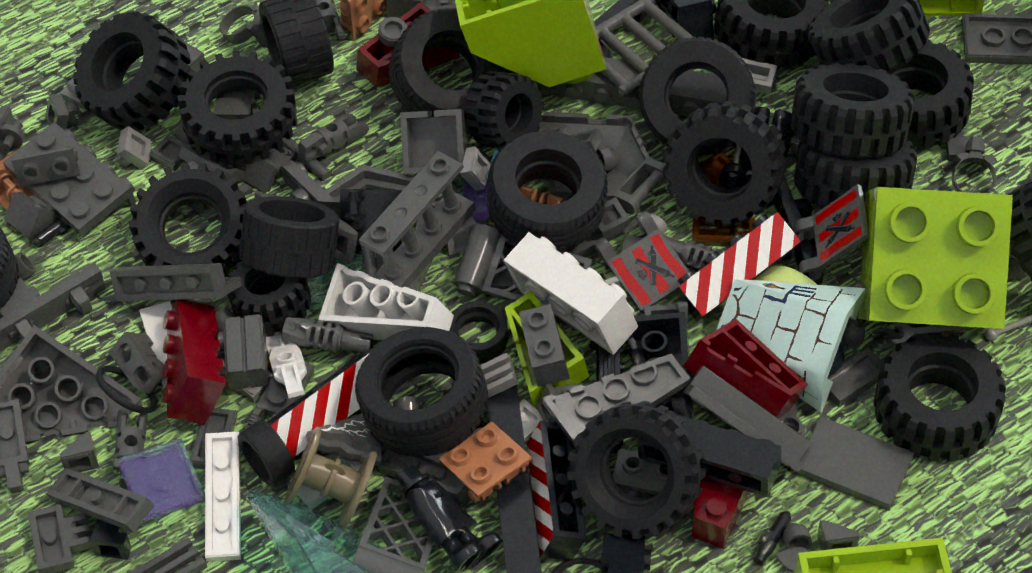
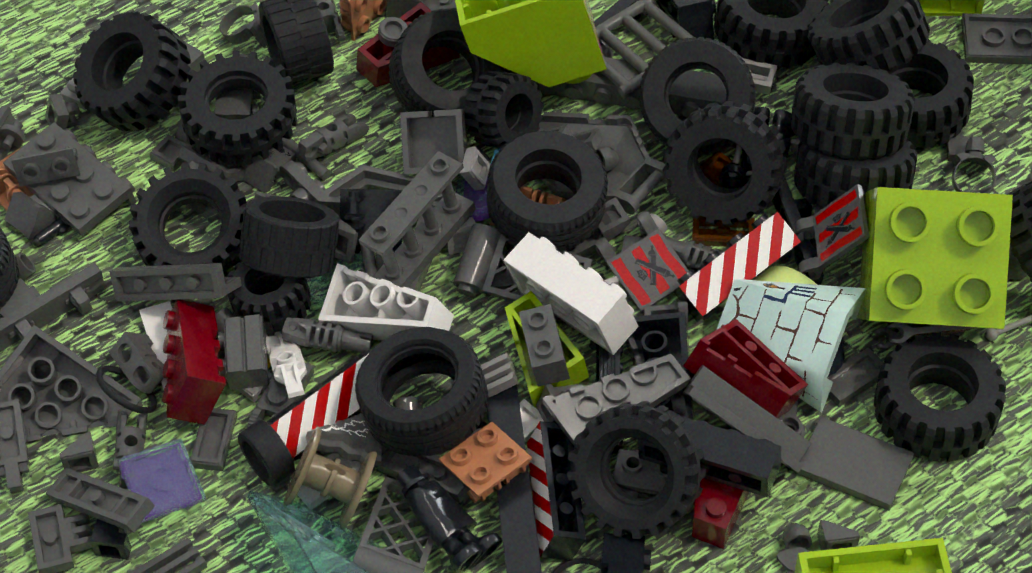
light grey tile [115,126,151,169] -> none
white tile [205,431,241,562] -> none
black tyre [449,301,508,364] -> none
piece [753,511,791,565] -> none
dark grey hinge [842,283,866,347] -> none

